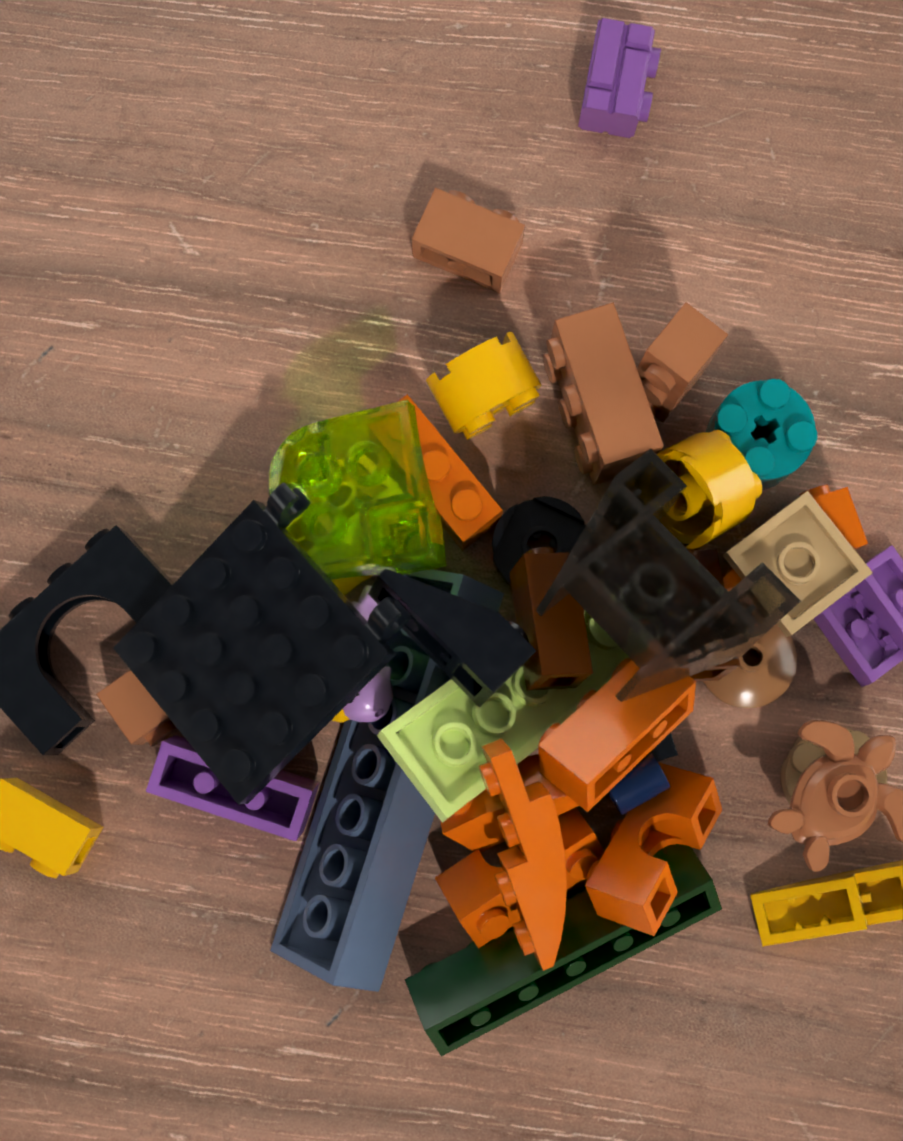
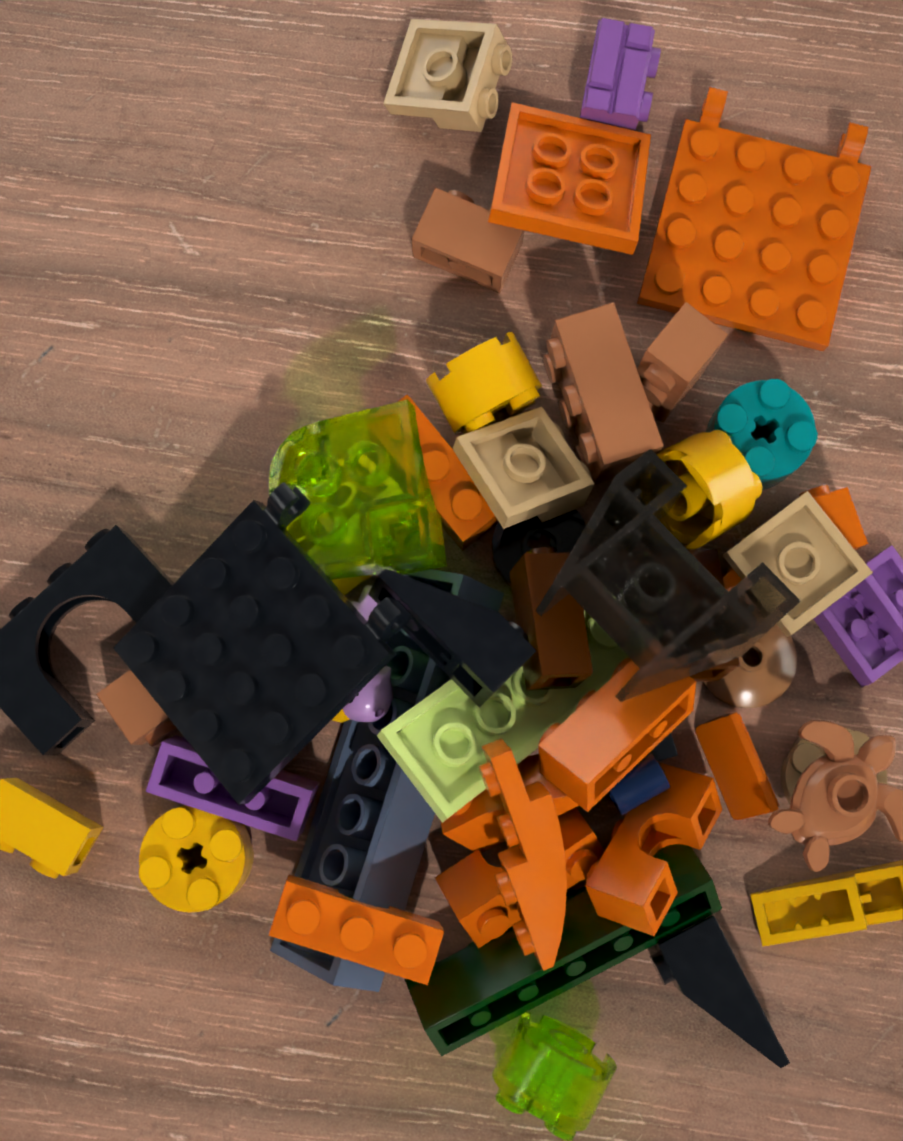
none -> yellow brick [139,805,254,913]
none -> orange arch [268,874,444,985]
none -> tan plate [383,19,512,132]
none -> tan plate [453,406,594,529]
none -> orange plate [488,102,651,255]
none -> clear neon green brick [492,1012,617,1141]
none -> orange plate [637,87,872,351]
none -> black slope [650,915,790,1068]
none -> orange slope [695,712,780,820]

